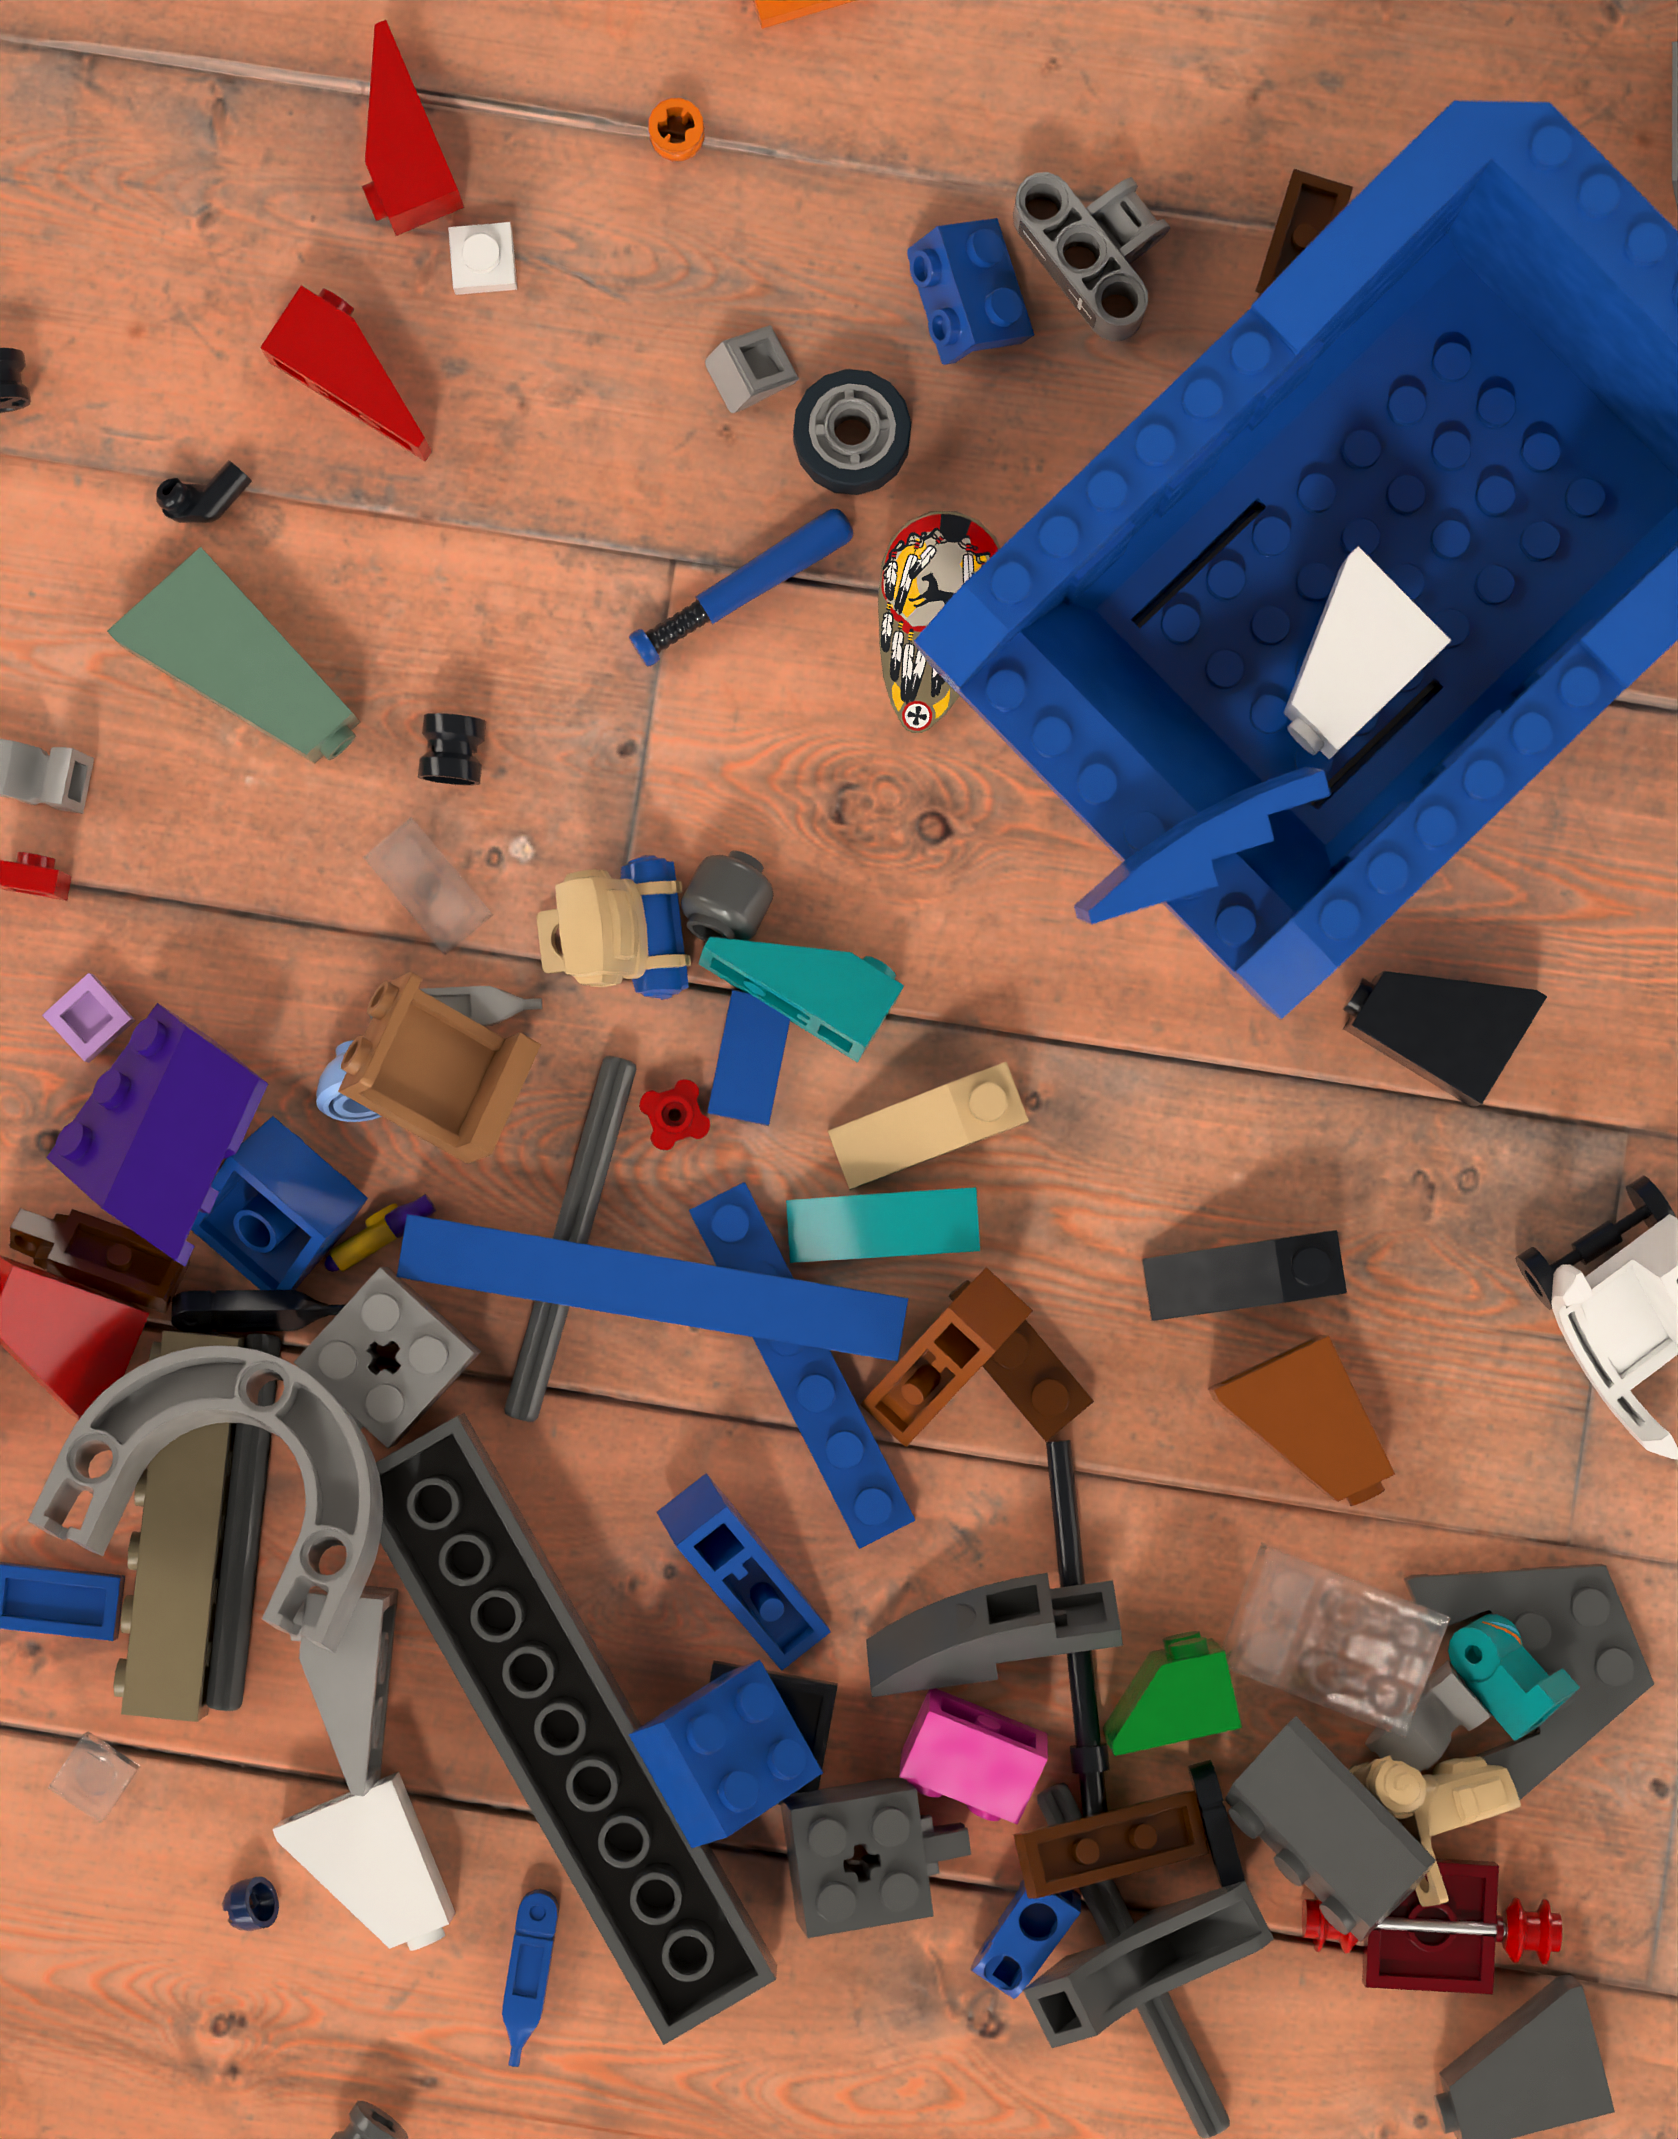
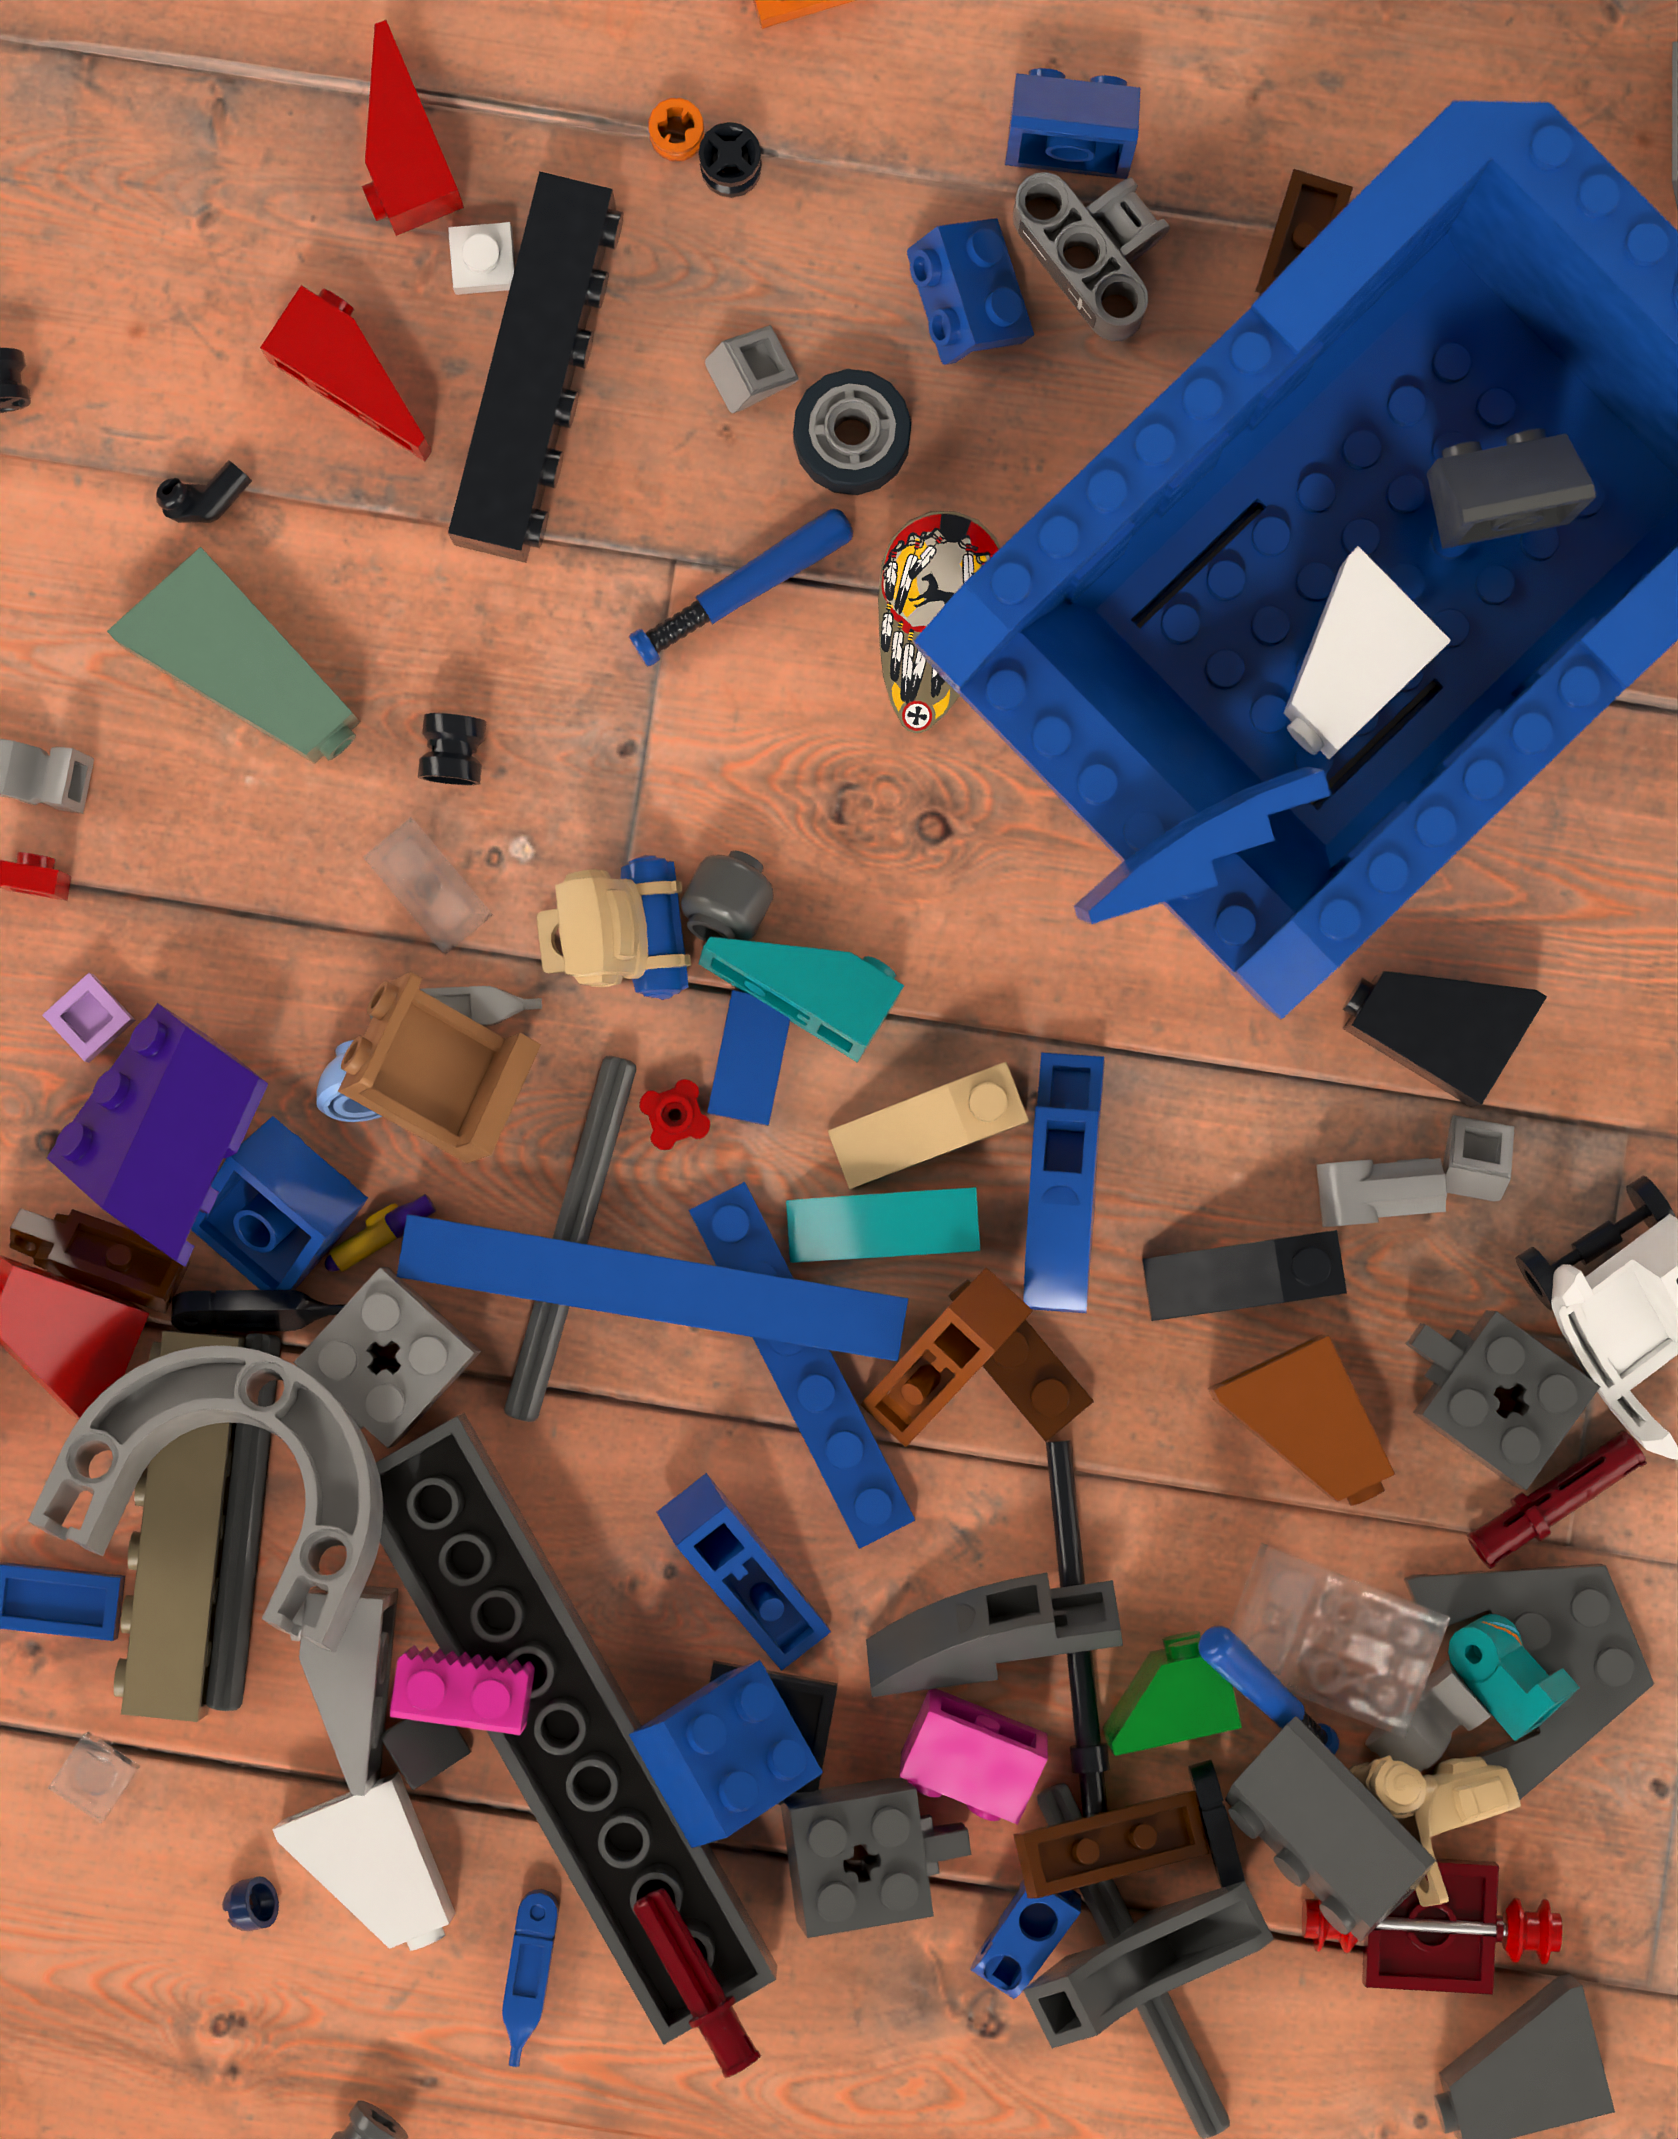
none -> dark grey slope [380,1719,472,1790]
none -> dark pink brick [390,1645,535,1735]
none -> black brick [448,171,624,563]
none -> dark red axle [634,1889,761,2078]
none -> black wheel [699,122,762,198]
none -> blue slope [1005,68,1141,179]
none -> blue slope [1023,1052,1105,1314]
none -> blue piece [1198,1626,1339,1755]
none -> light grey piece [1316,1158,1447,1227]
none -> dark grey hinge [1406,1310,1601,1490]
none -> dark grey slope [1427,429,1596,549]
none -> light grey slope [1442,1115,1514,1201]
none -> dark red pin [1467,1430,1647,1569]

